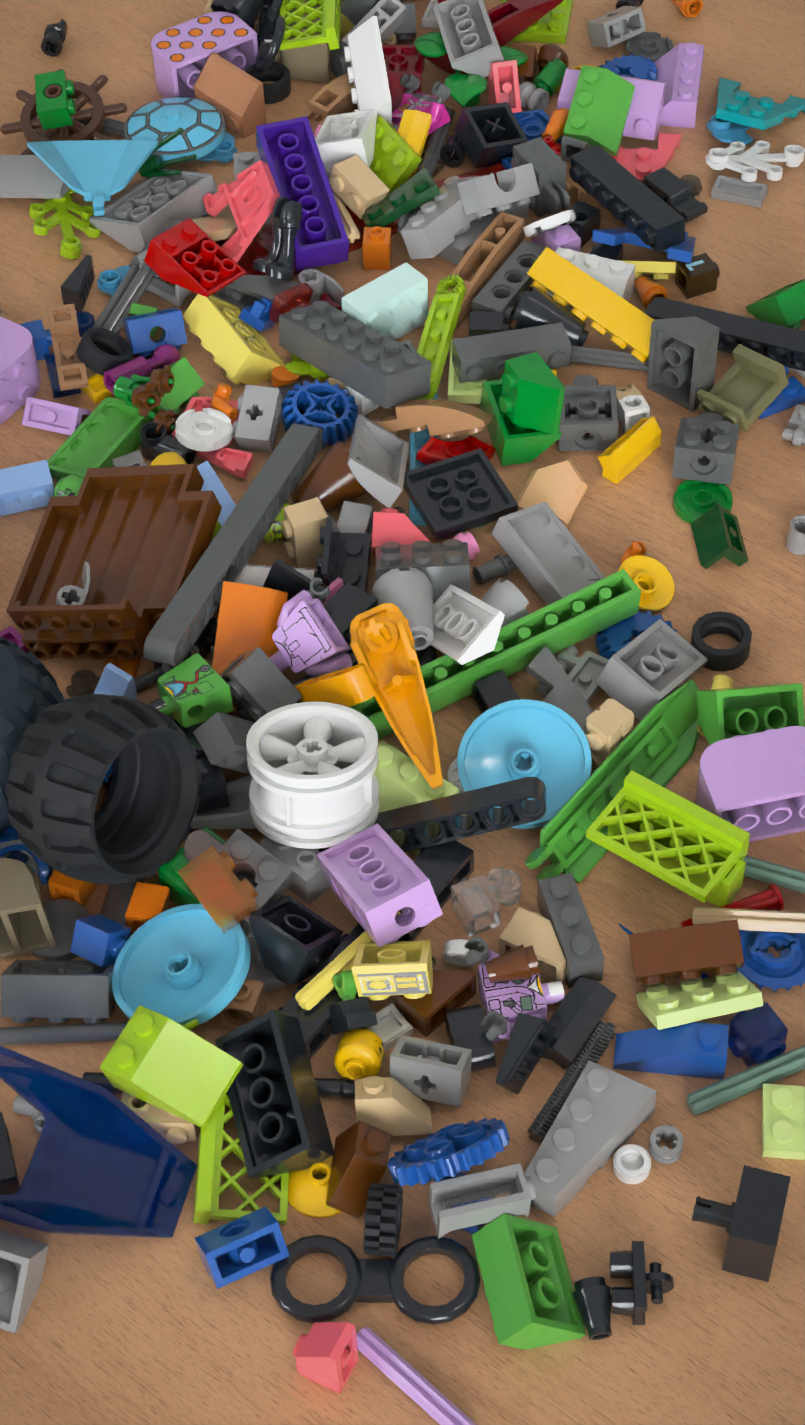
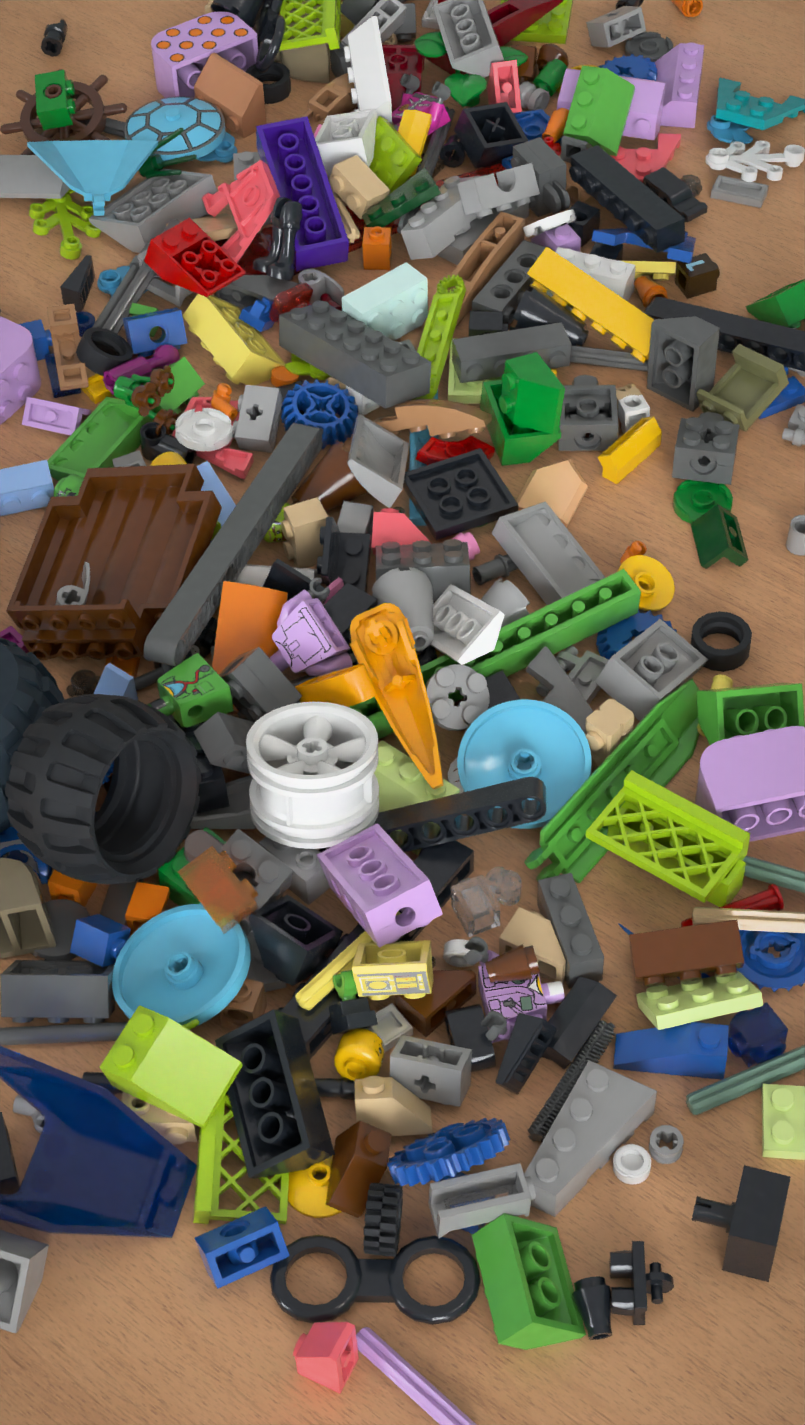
none -> light grey plate [425,664,489,731]

